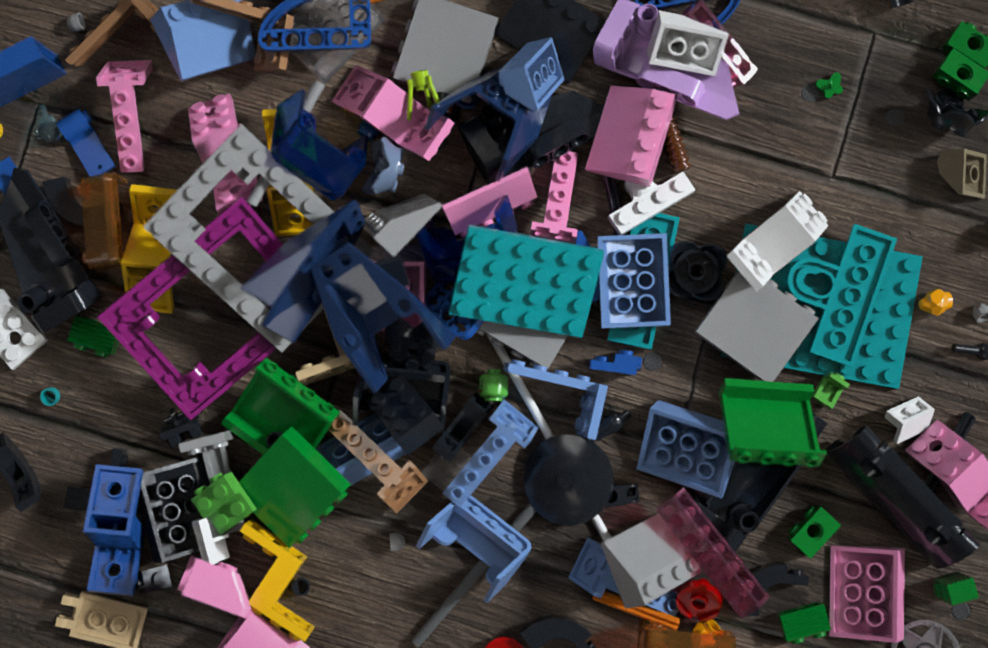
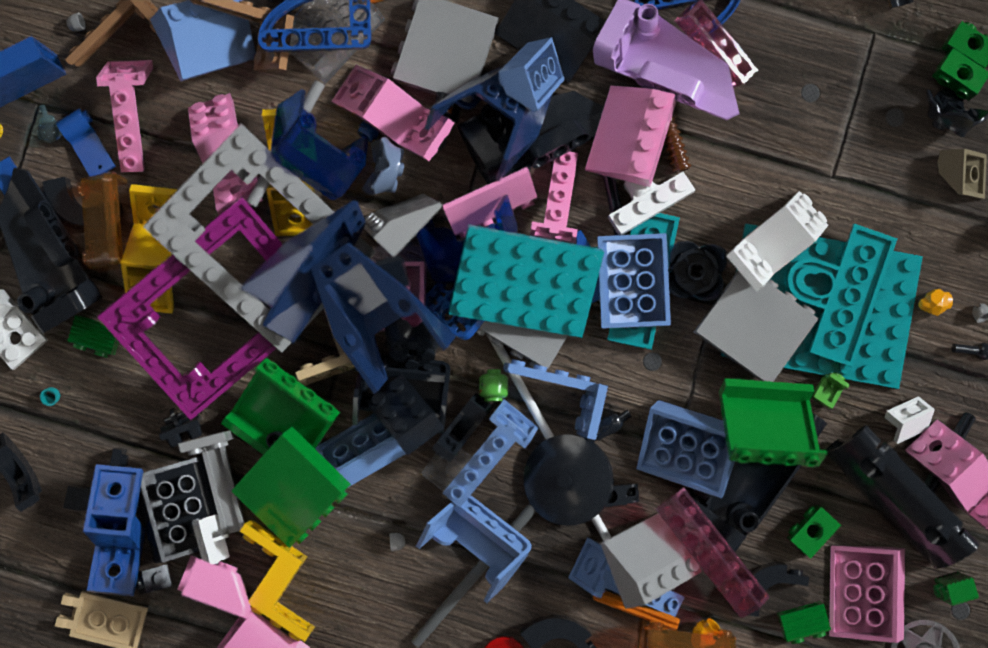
bright green plate [191,472,257,535] -> none
black hinge [291,577,310,596] -> none
medium nougat bracket [329,410,428,514] -> none
lime plant [407,69,439,121] -> none
blue plate [588,350,642,375] -> none
white slope [647,11,729,76] -> none
red plate [676,578,723,621] -> none
green piece [815,72,843,99] -> none

